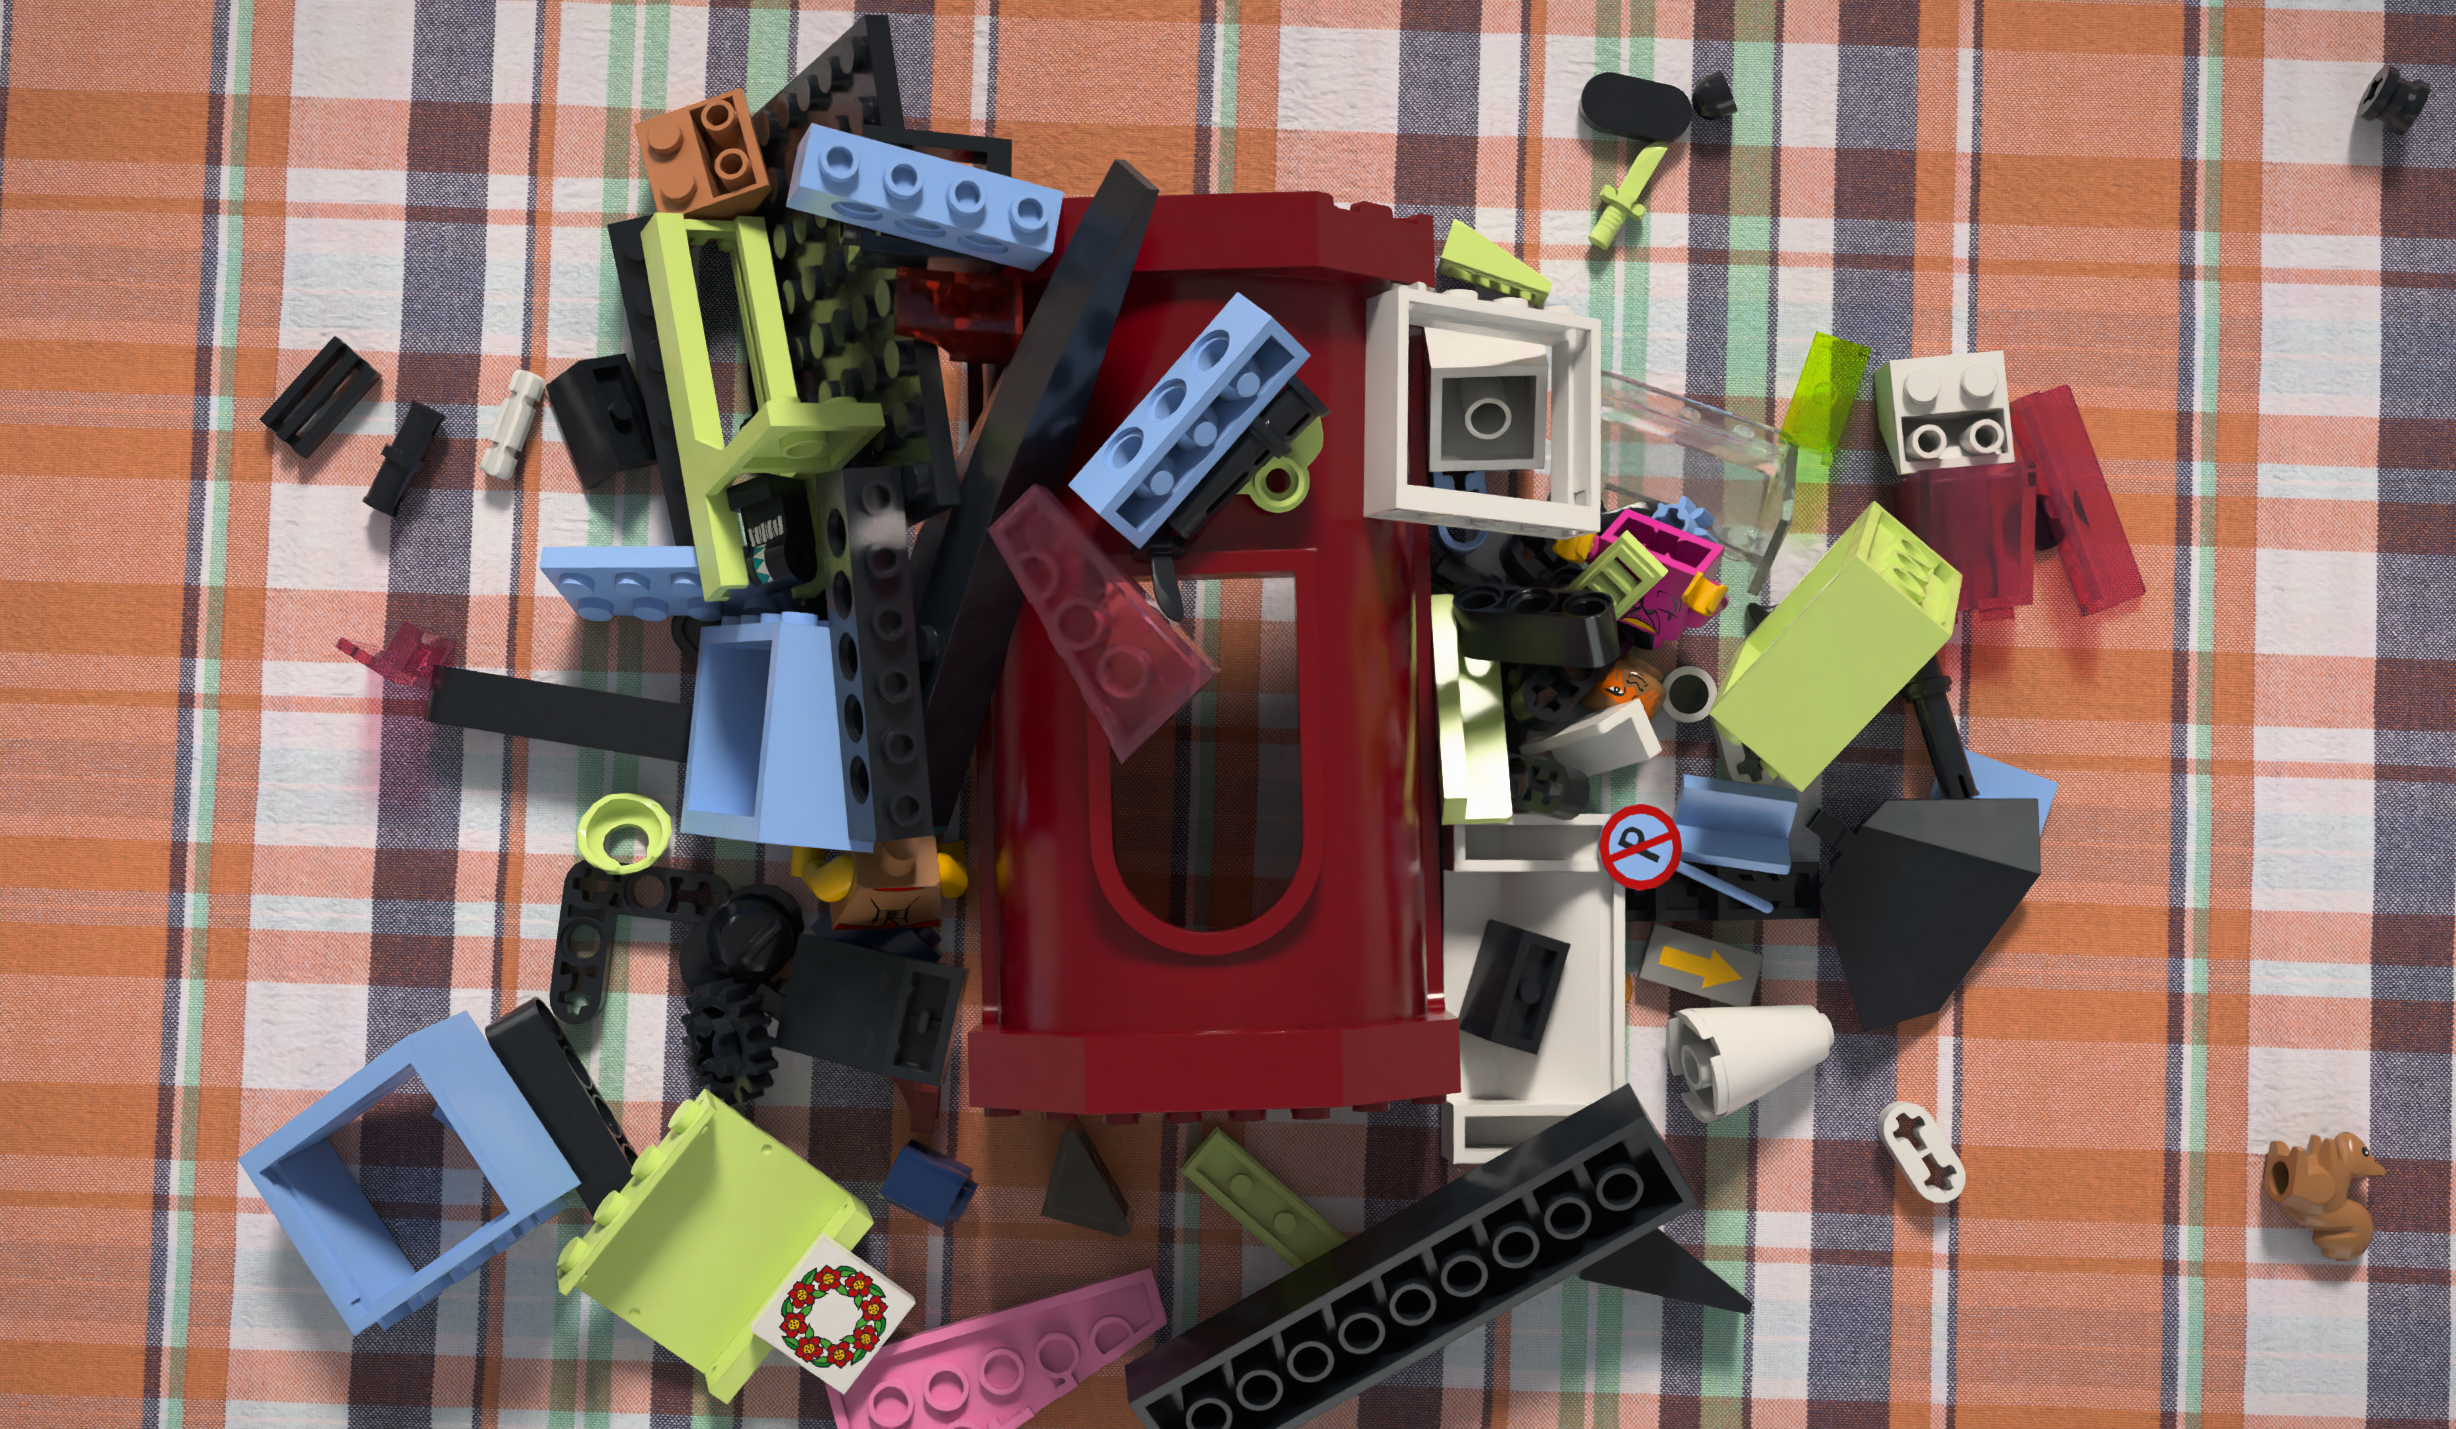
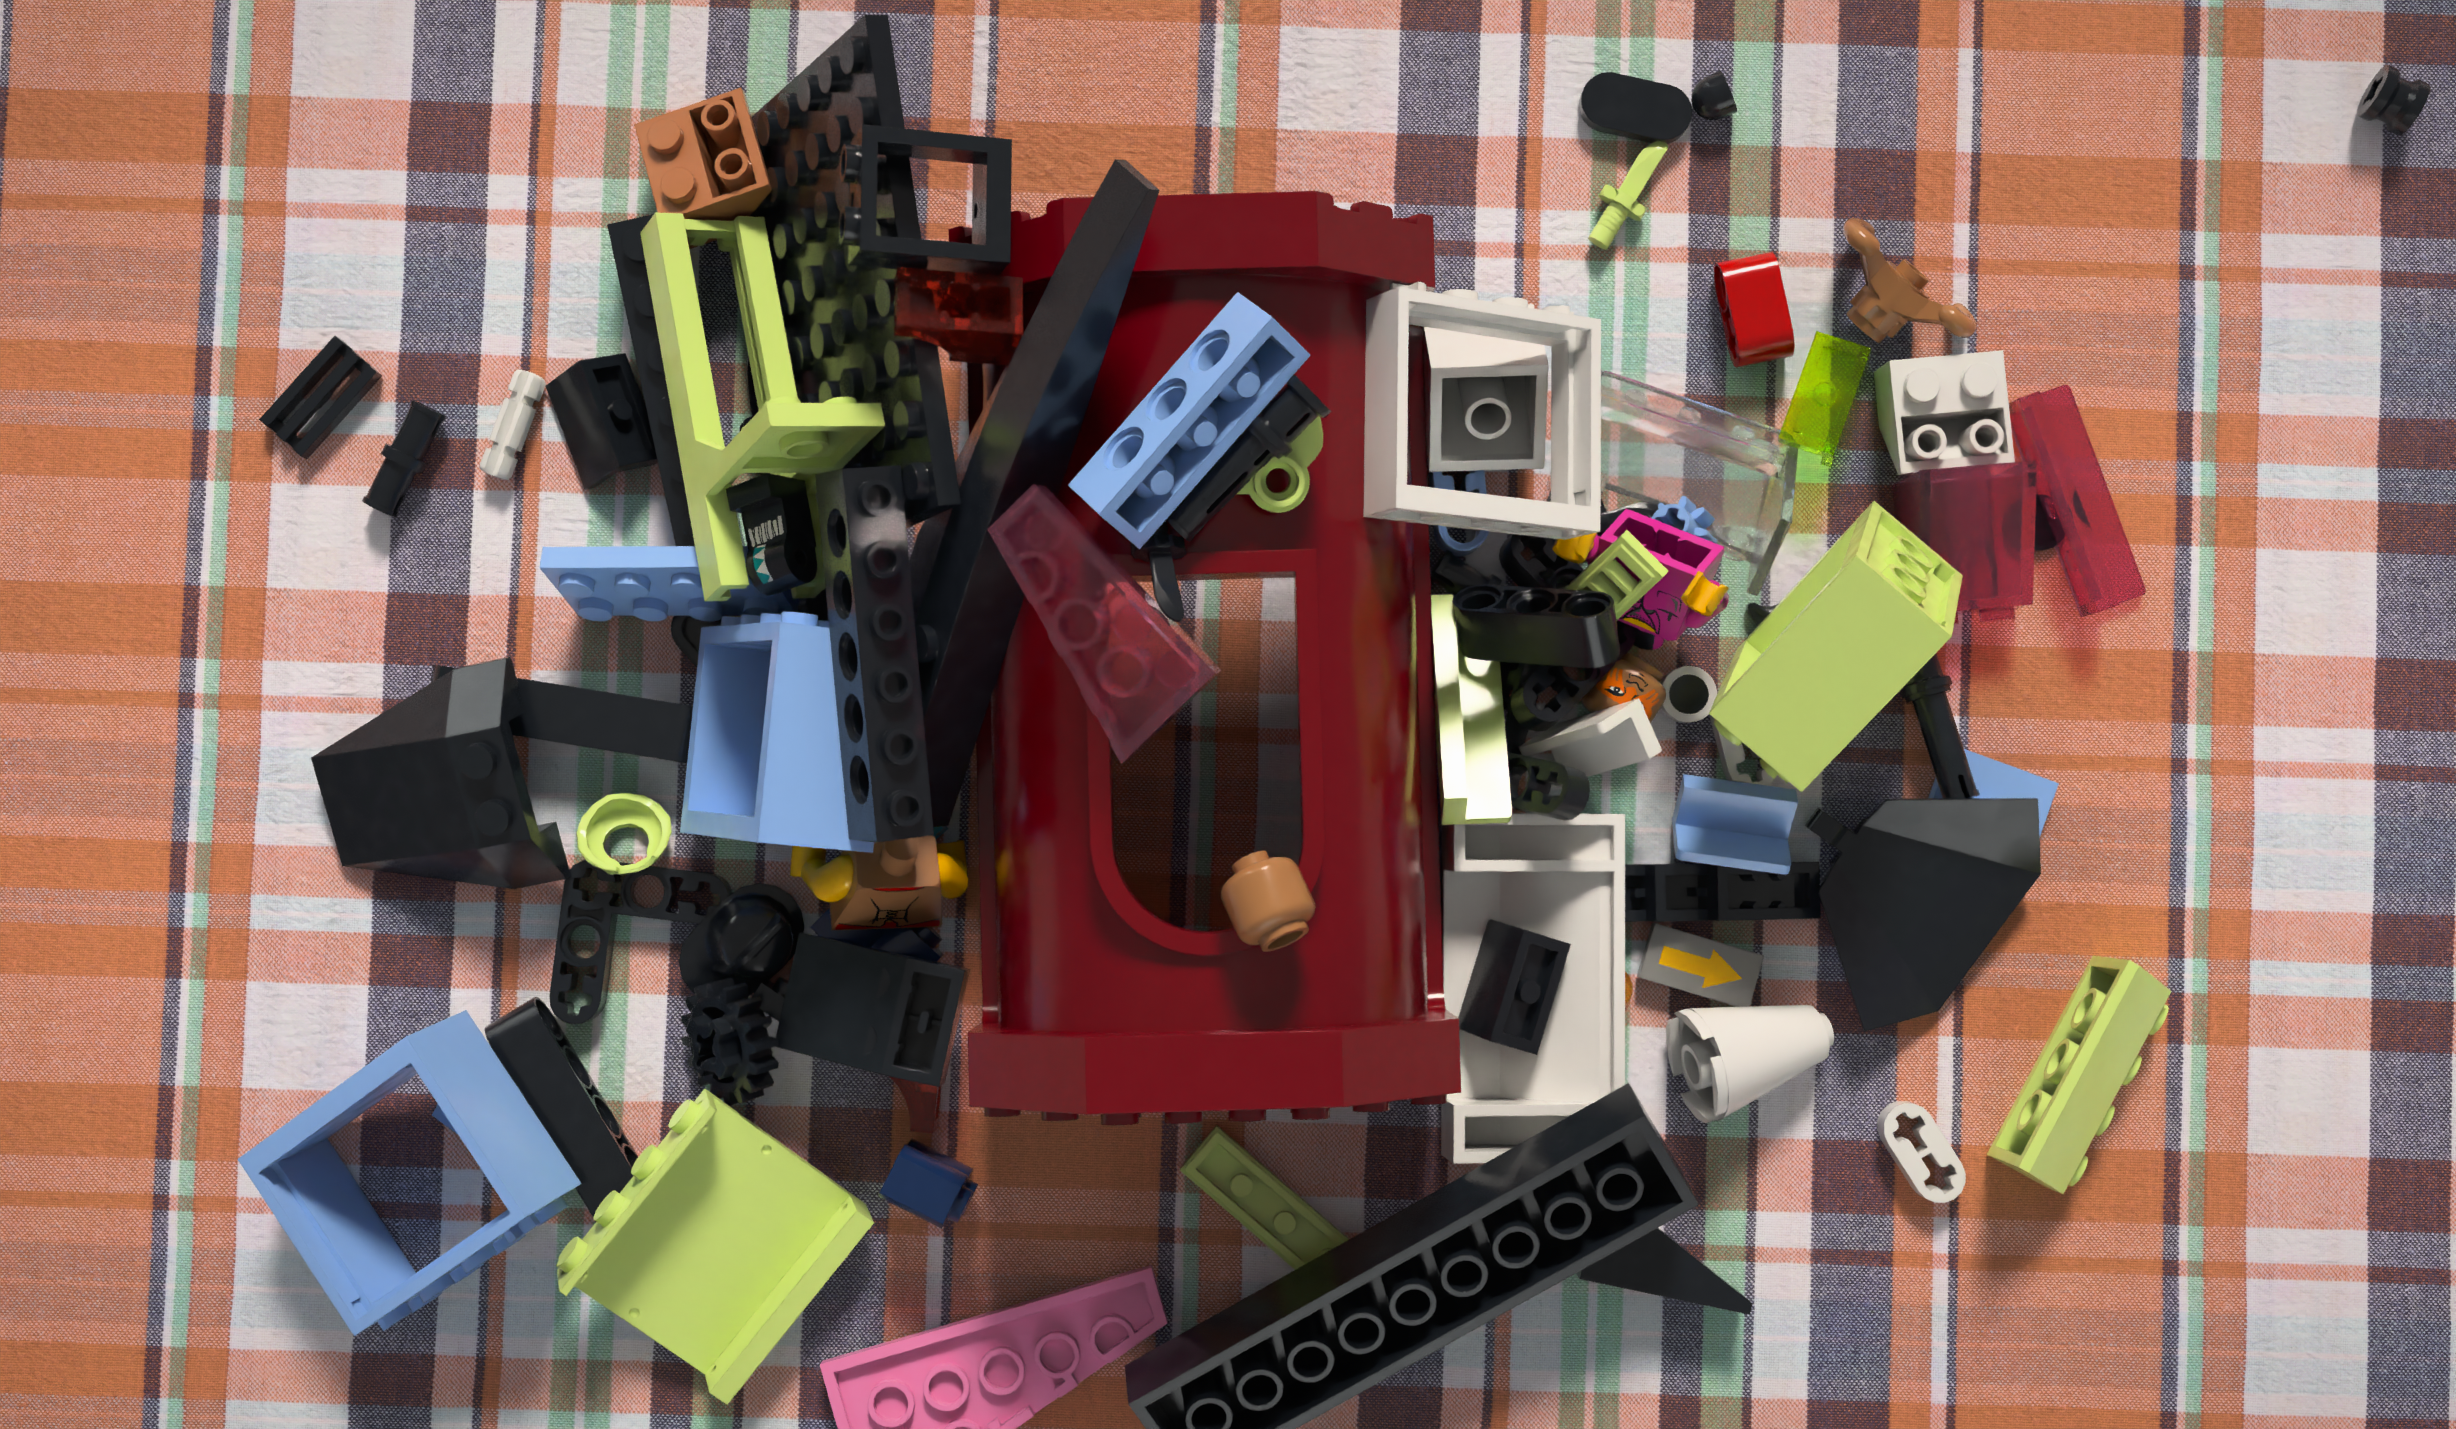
clear pink panel [335,621,456,689] -> none
tile [750,1232,916,1395] -> none
light blue brick [786,123,1064,272] -> none
clear smoke slope [1041,1119,1135,1237] -> none
yellowish green slope [1437,219,1552,306] -> none
piece [1597,804,1773,913] -> none
medium nougat animal [2263,1132,2386,1261] -> none
none -> black wedge [311,656,571,889]
none -> medium nougat head [1221,851,1316,952]
none -> red beam [1714,252,1795,368]
none -> medium nougat piece [1843,218,1977,343]
none -> yellowish green slope [1987,956,2171,1194]

